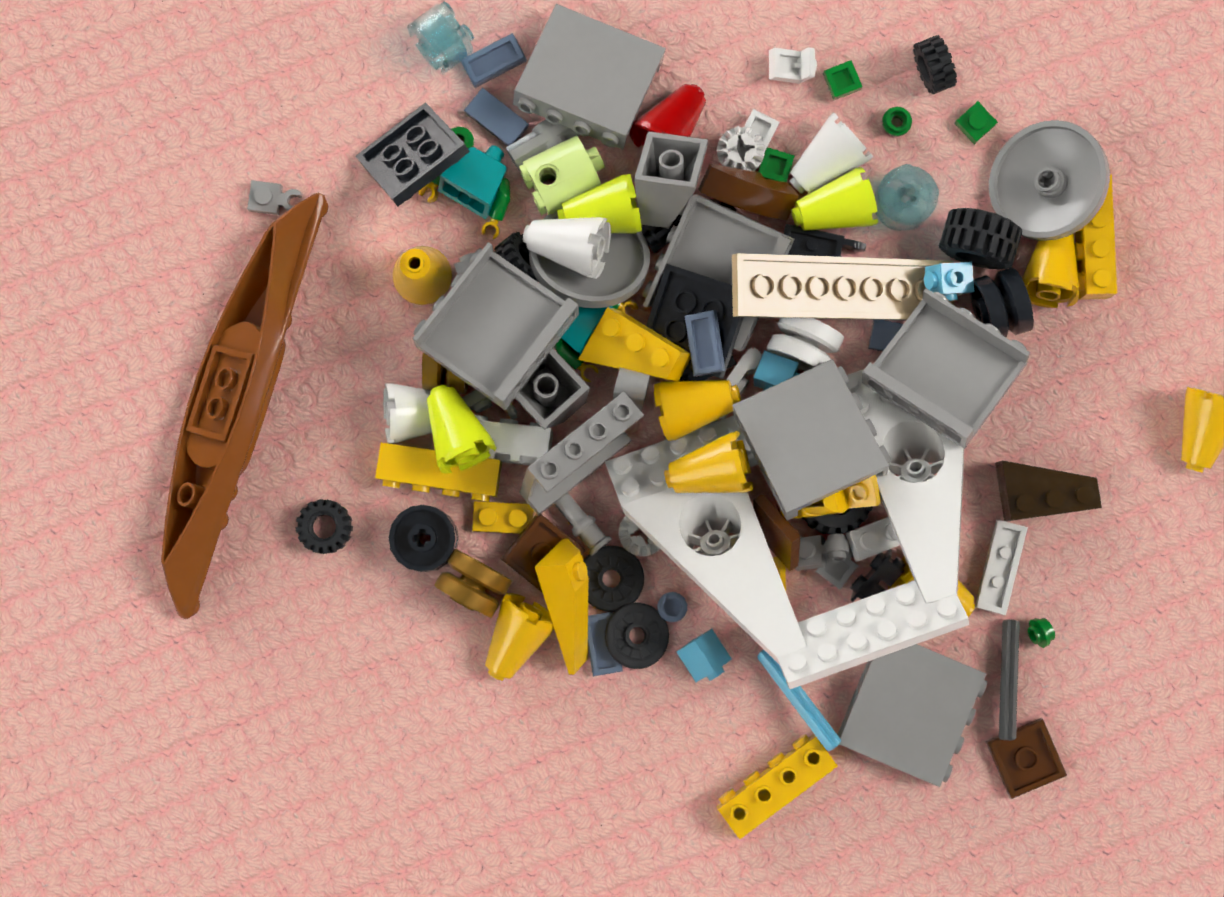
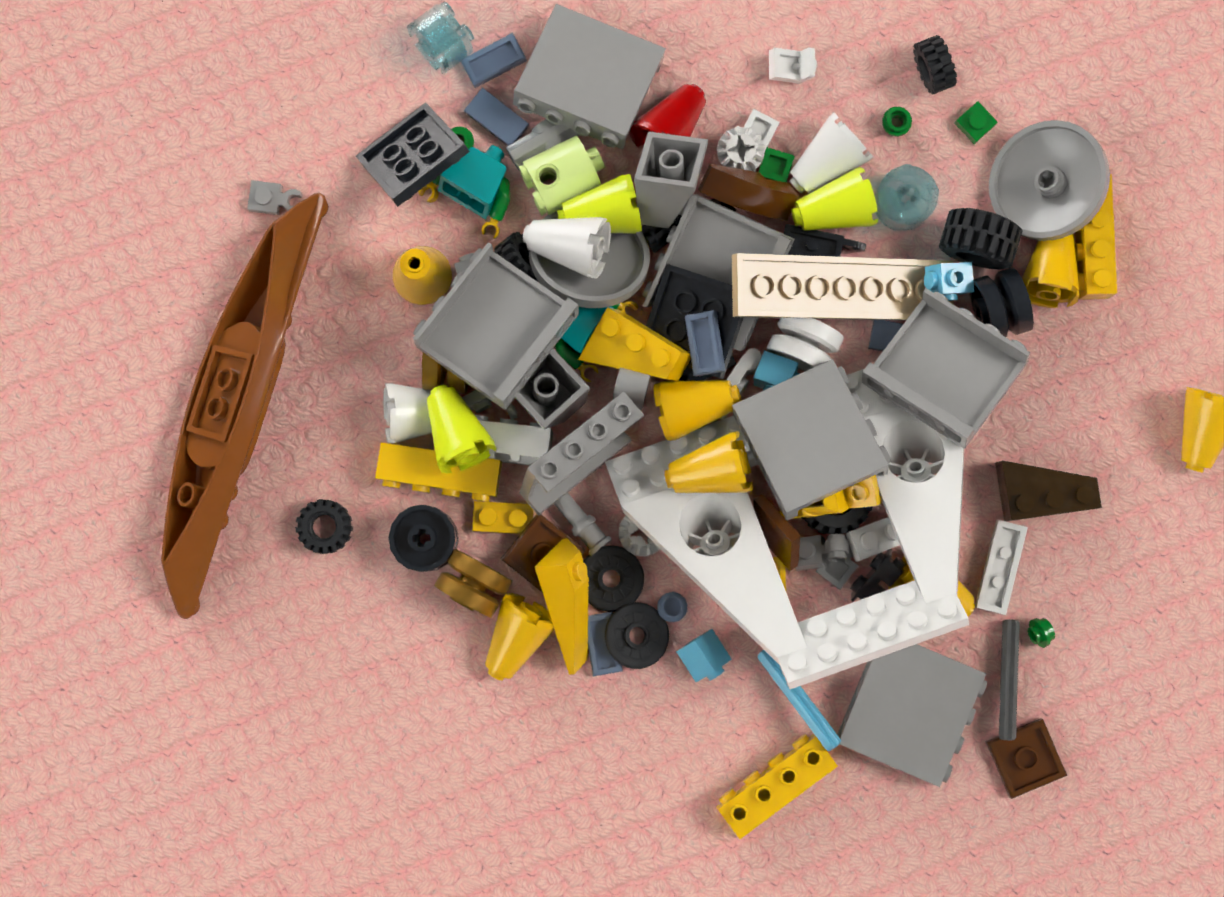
green plate [823,60,862,100] -> none

